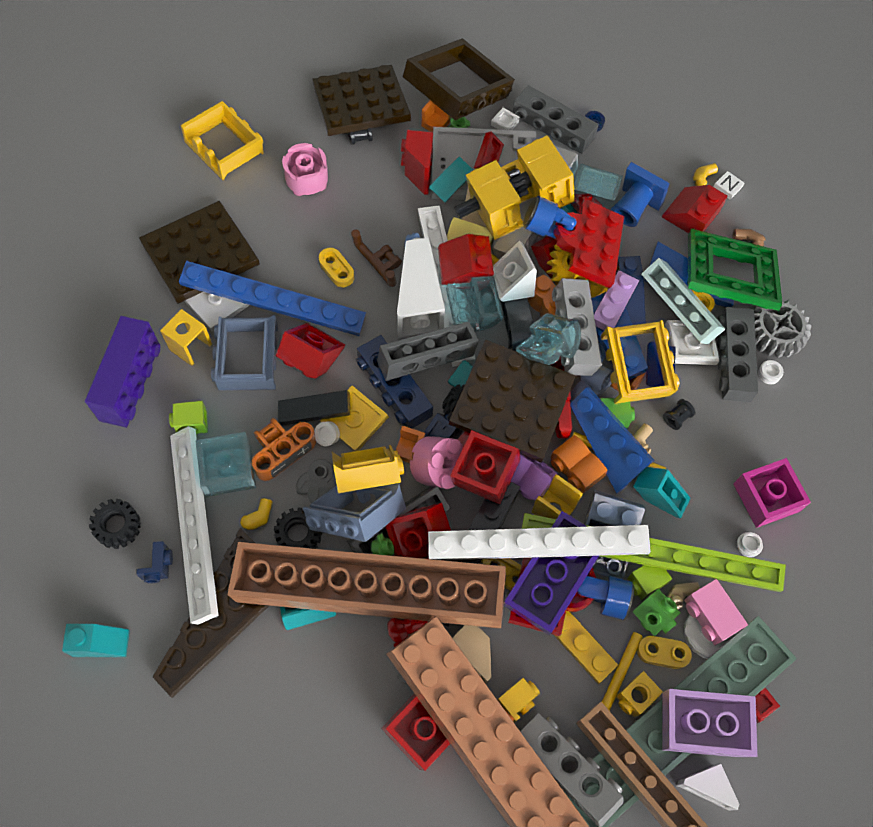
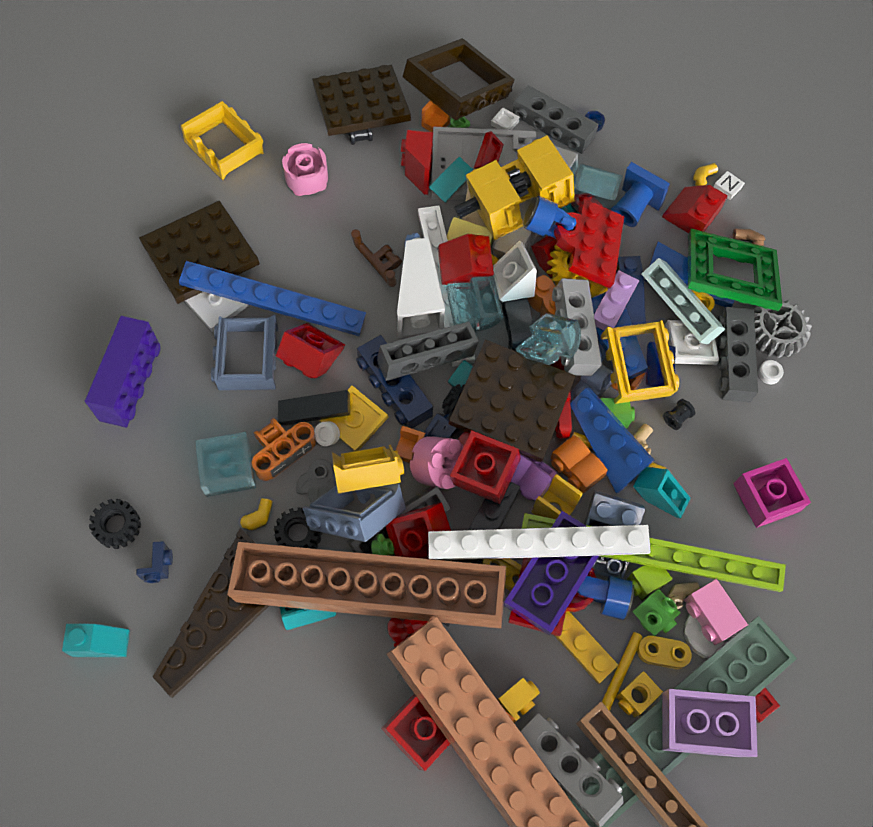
yellow piece [160,309,212,366] -> none
lime brick [169,401,208,434] -> none
white plate [170,426,219,625] -> none
yellow plate [319,248,354,287] -> none
tan slope [452,625,491,684] -> none
white slope [676,764,739,811] -> none
white plate [737,532,763,557] -> none

